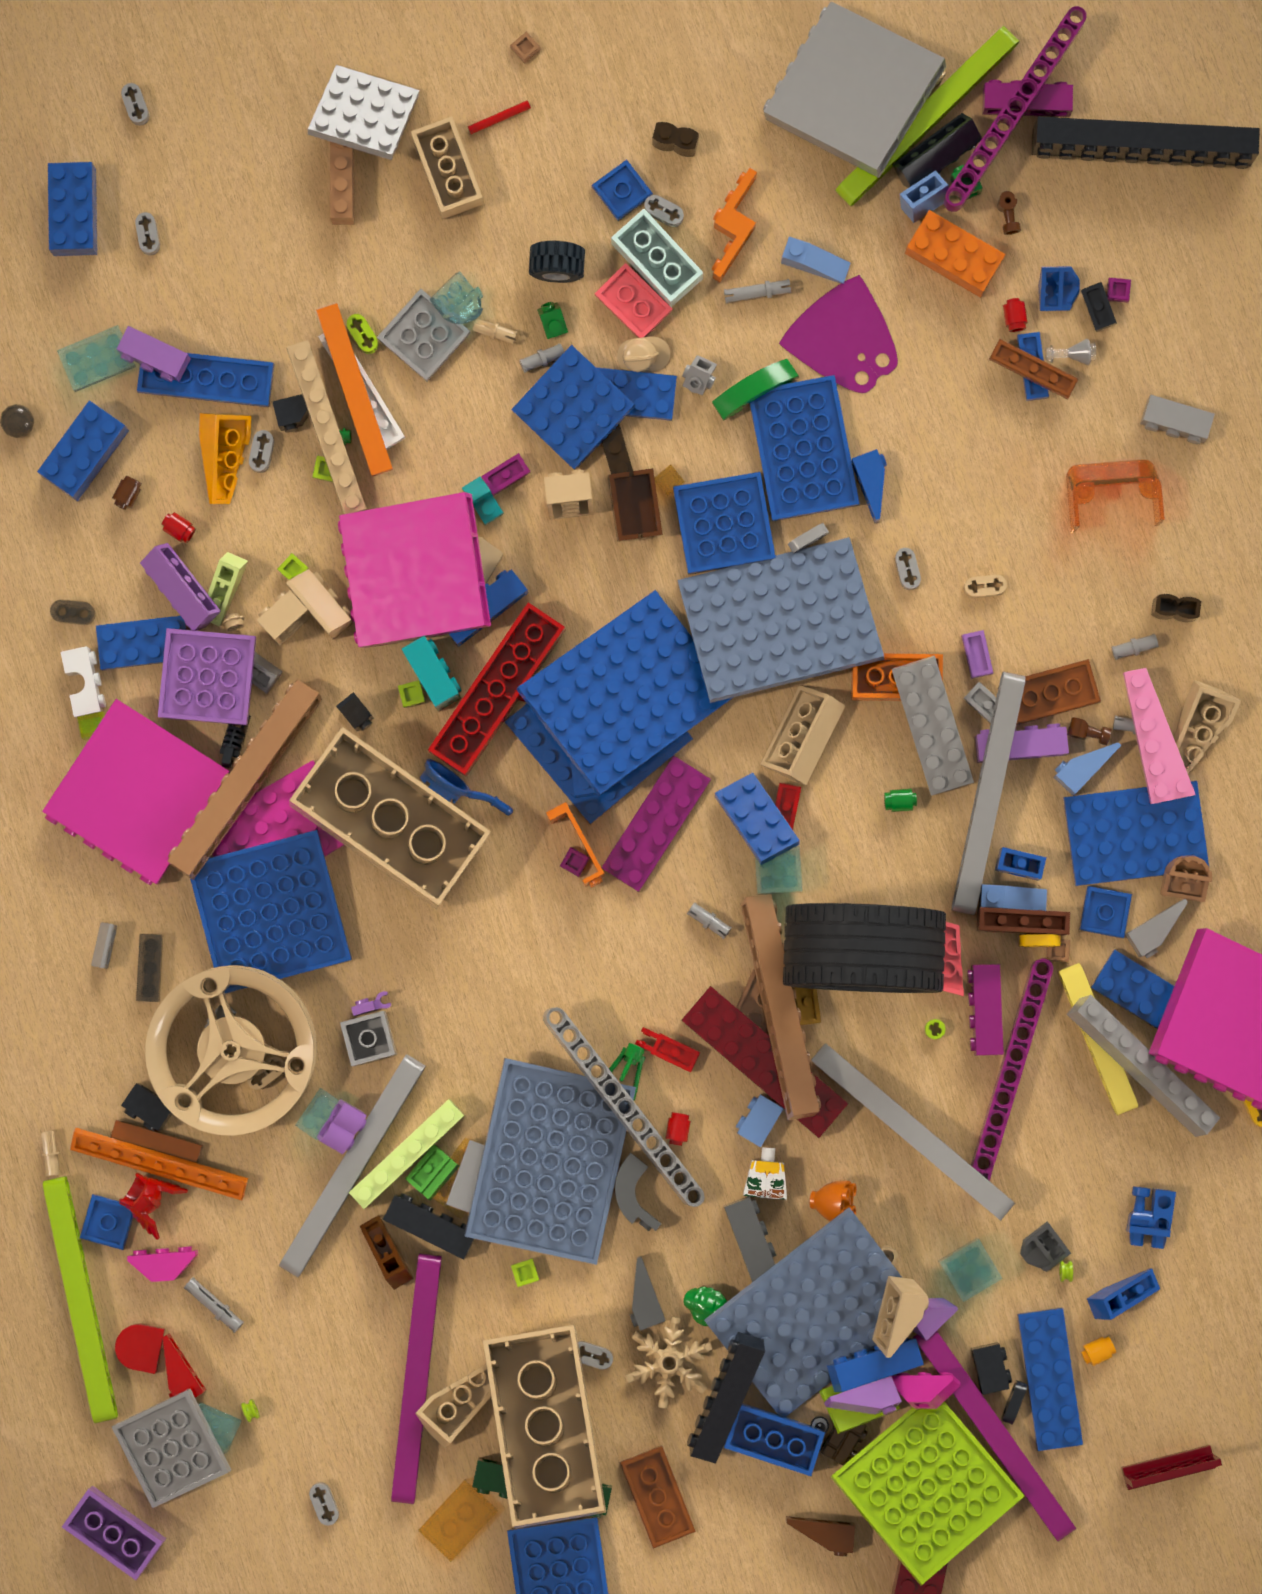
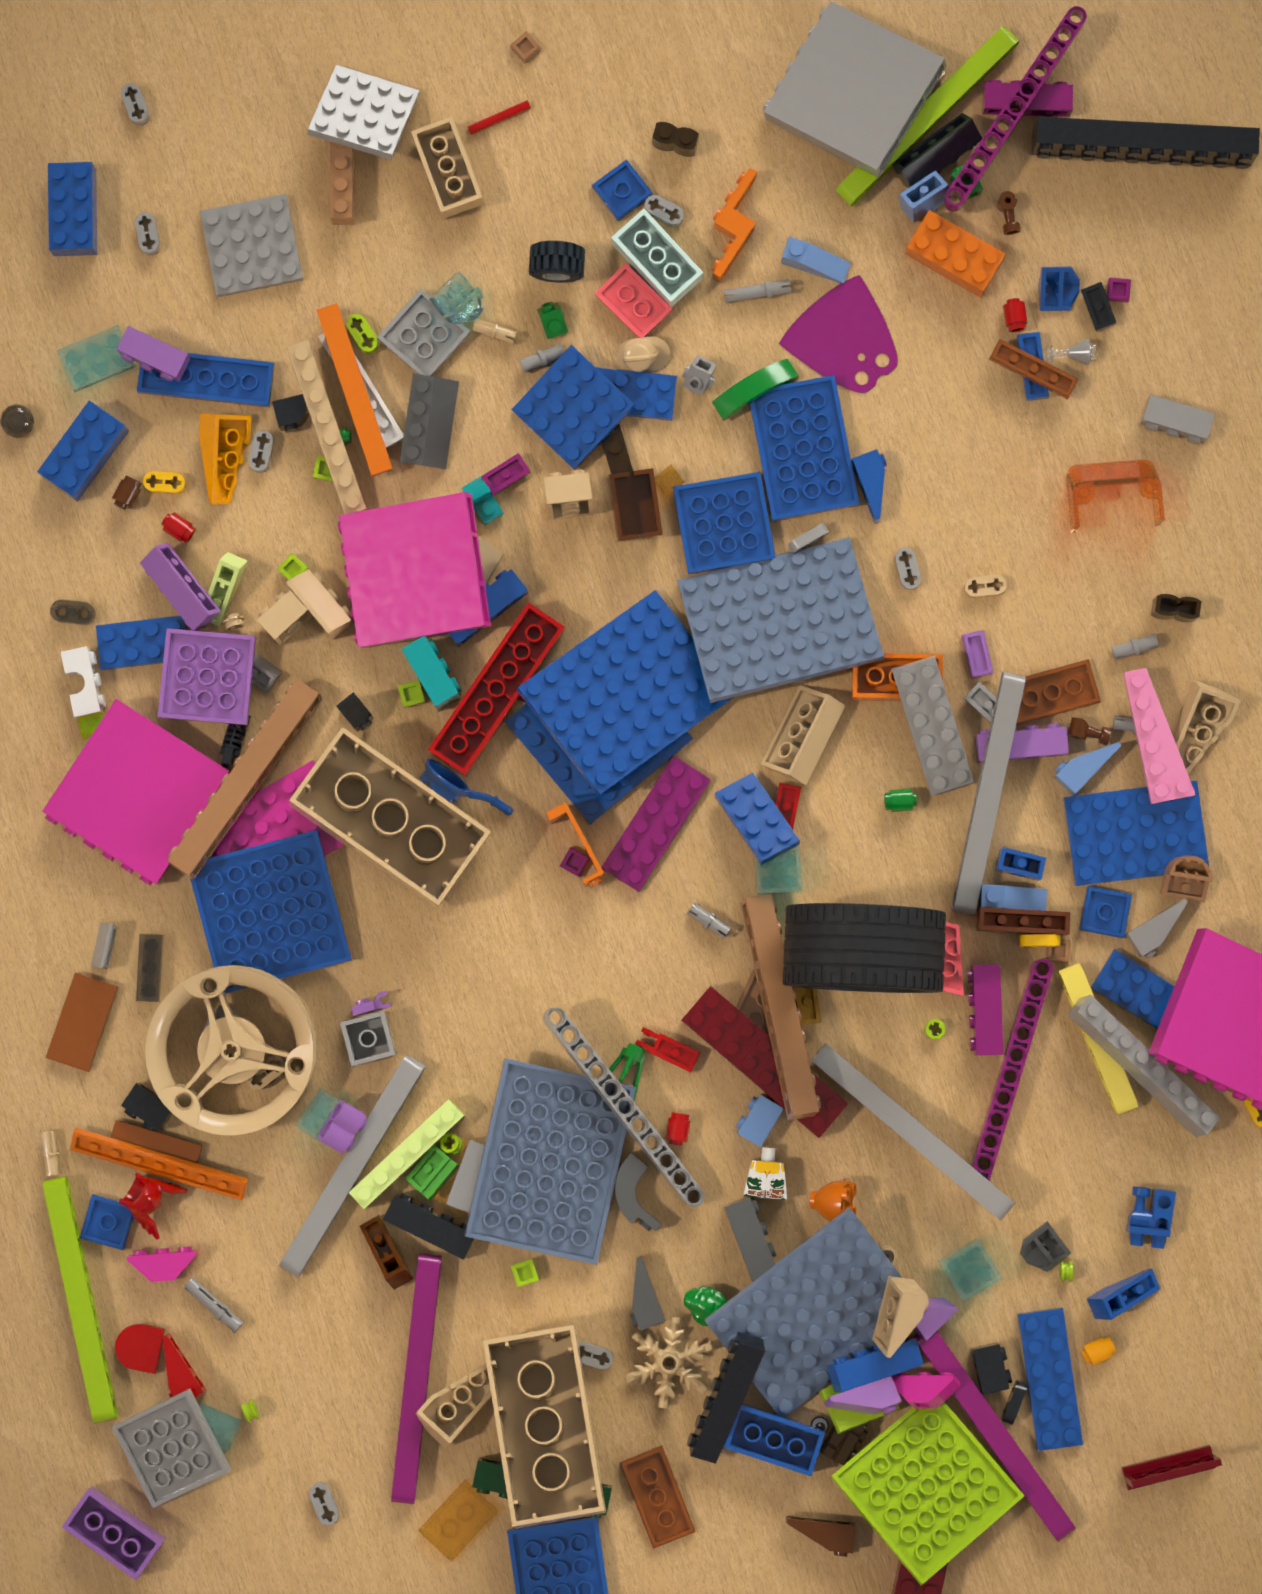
none -> dark orange tile [45,973,118,1072]
none -> yellow beam [143,471,186,494]
none -> light grey plate [200,194,303,298]
none -> dark grey slope [400,373,459,469]
none -> lime bush [440,1133,463,1155]

